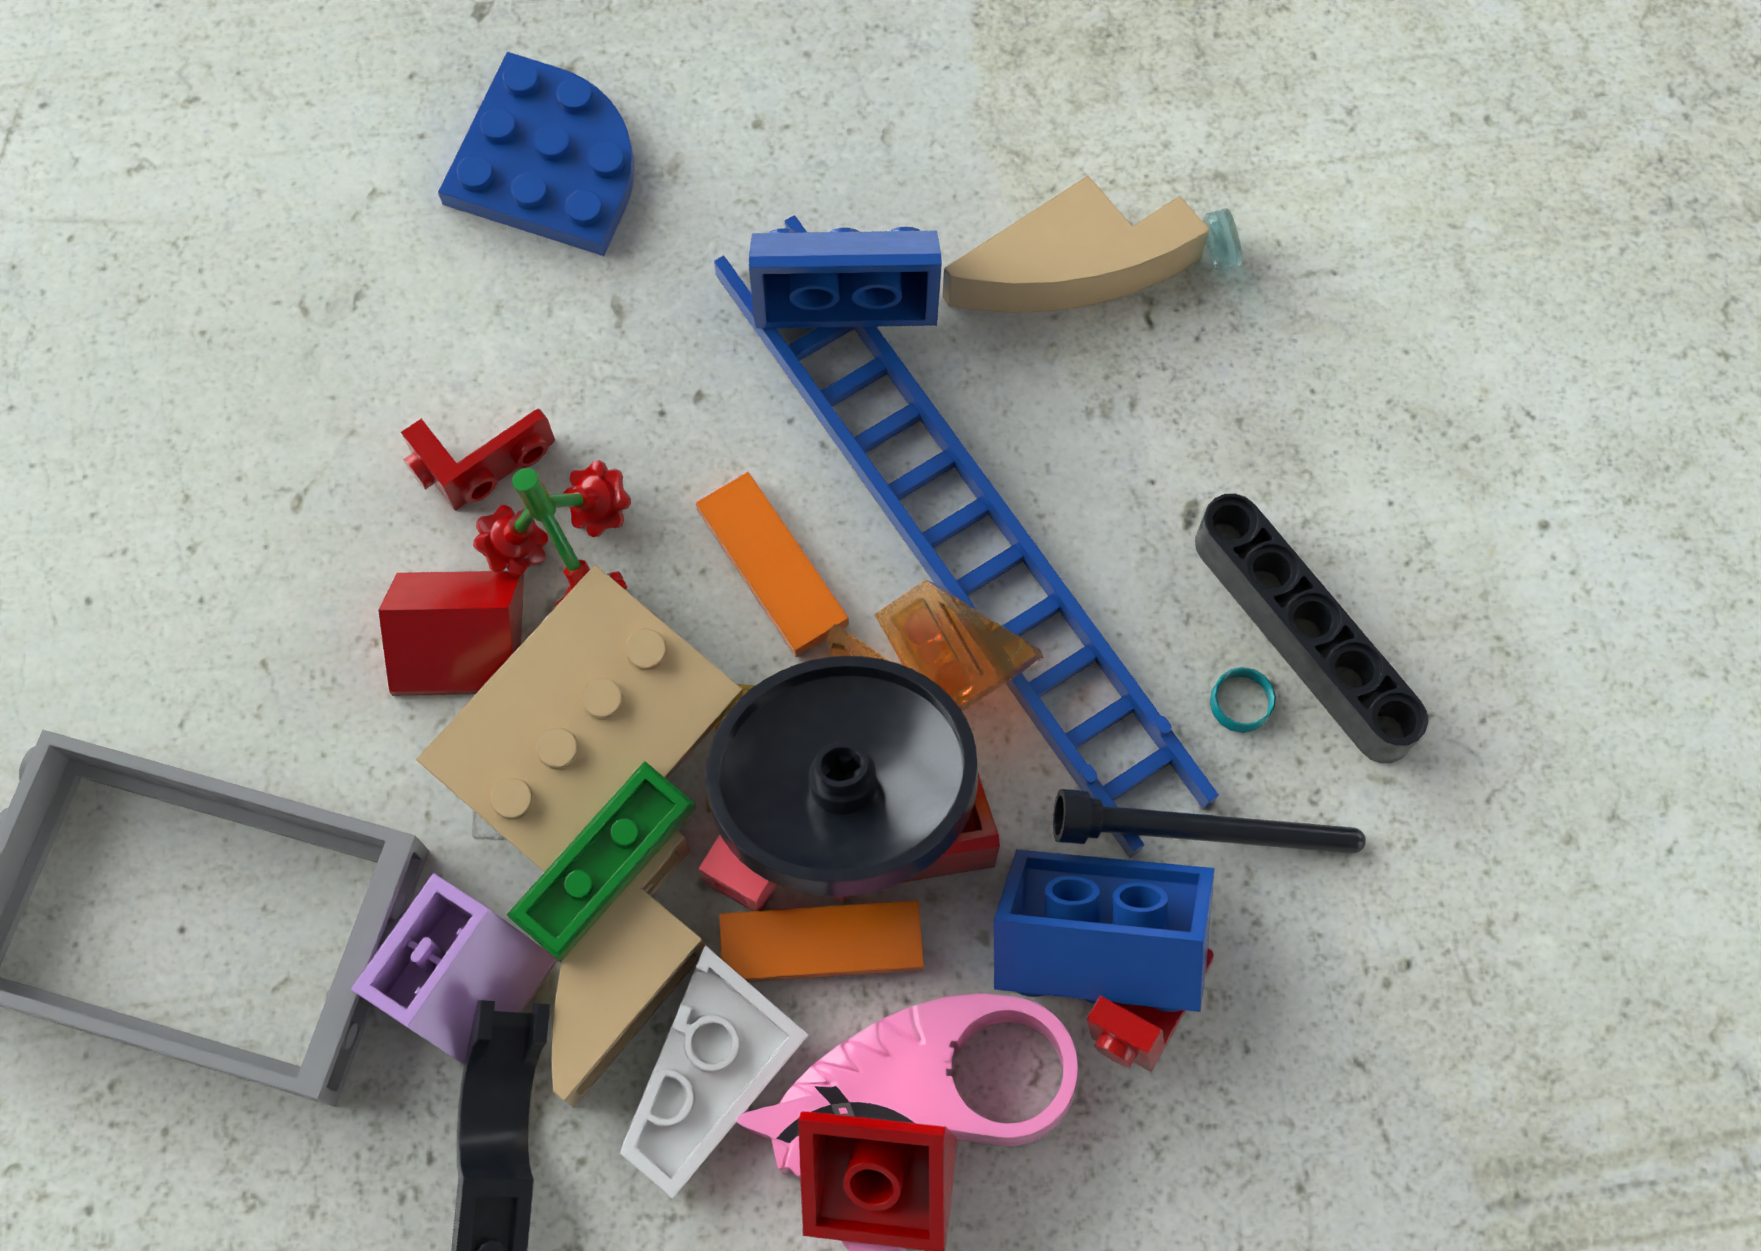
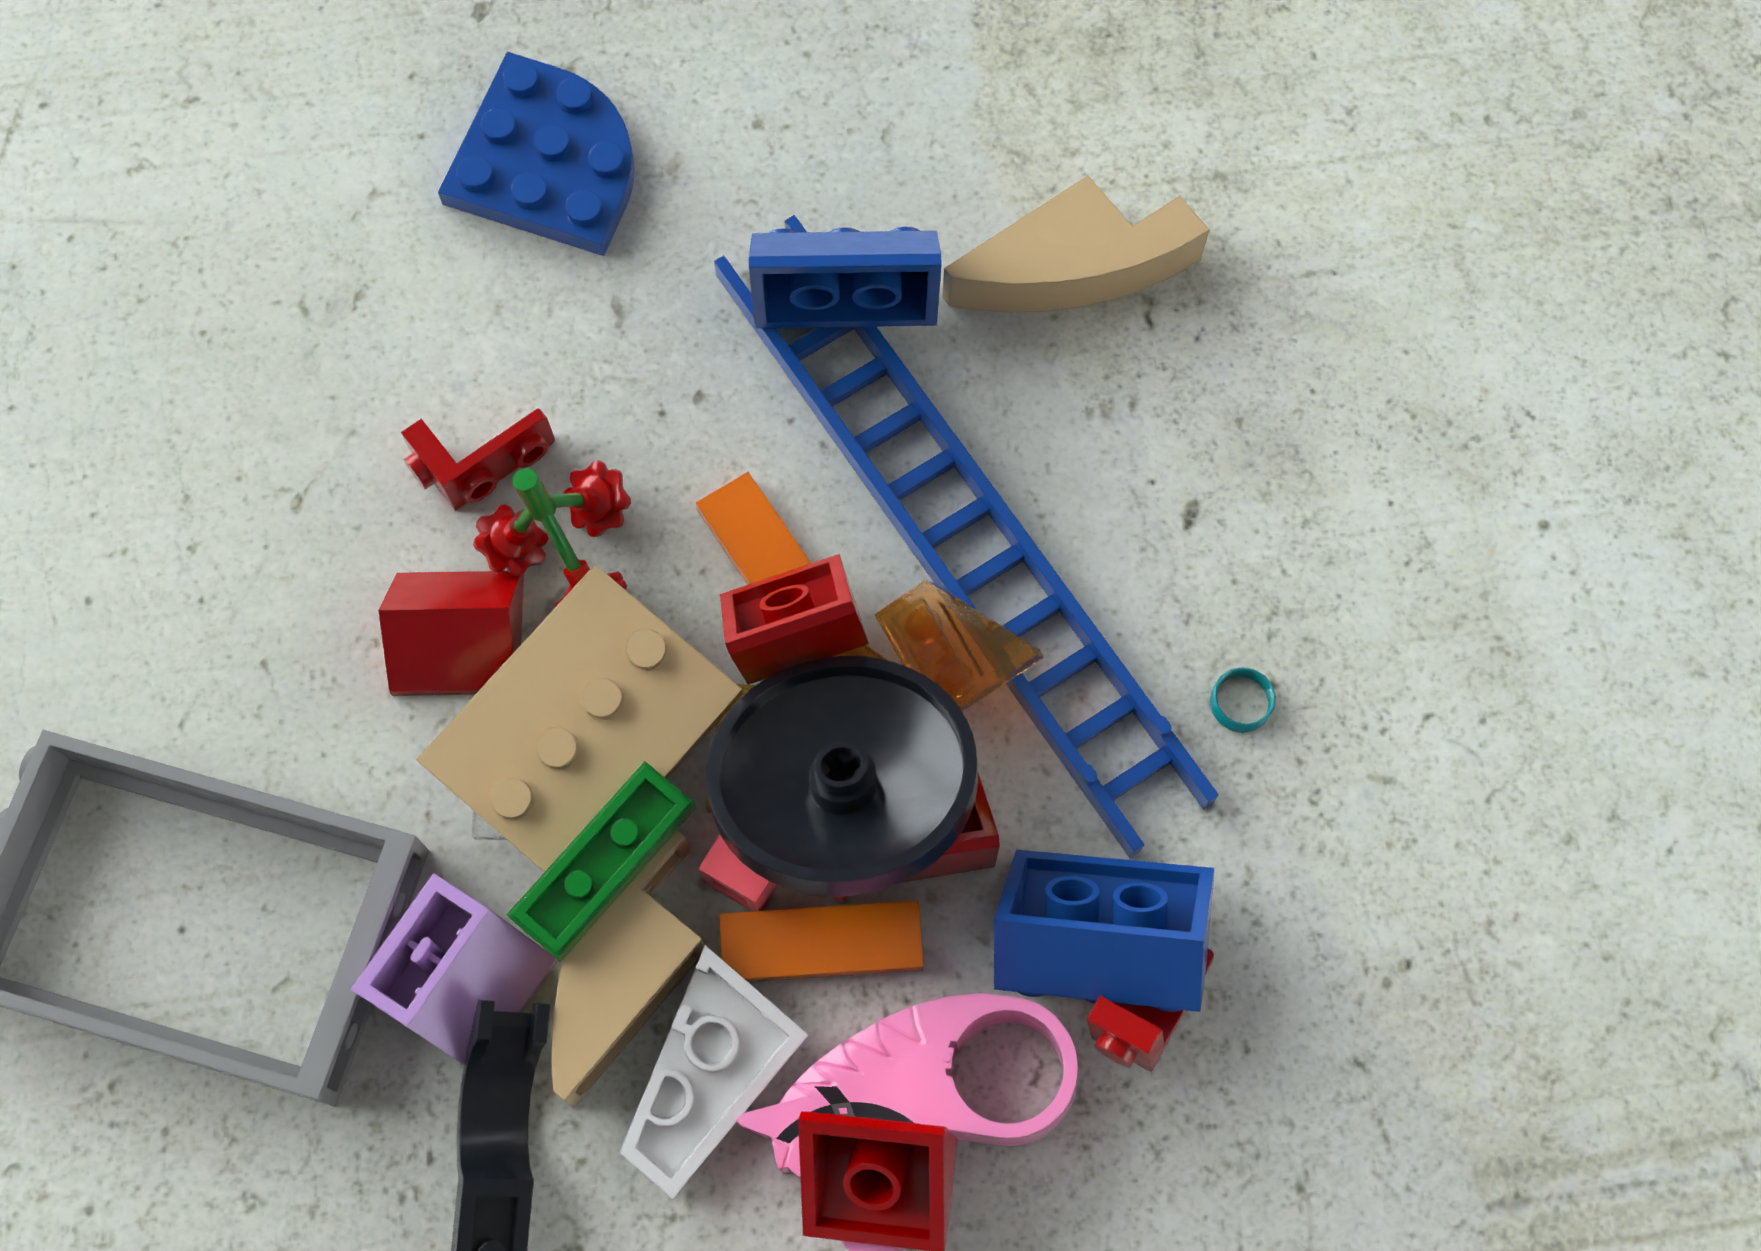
black piece [1053,789,1366,853] -> none
black beam [1195,493,1428,763] -> none
clear light blue tile [1203,208,1242,272] -> none
none -> red slope [720,554,869,685]

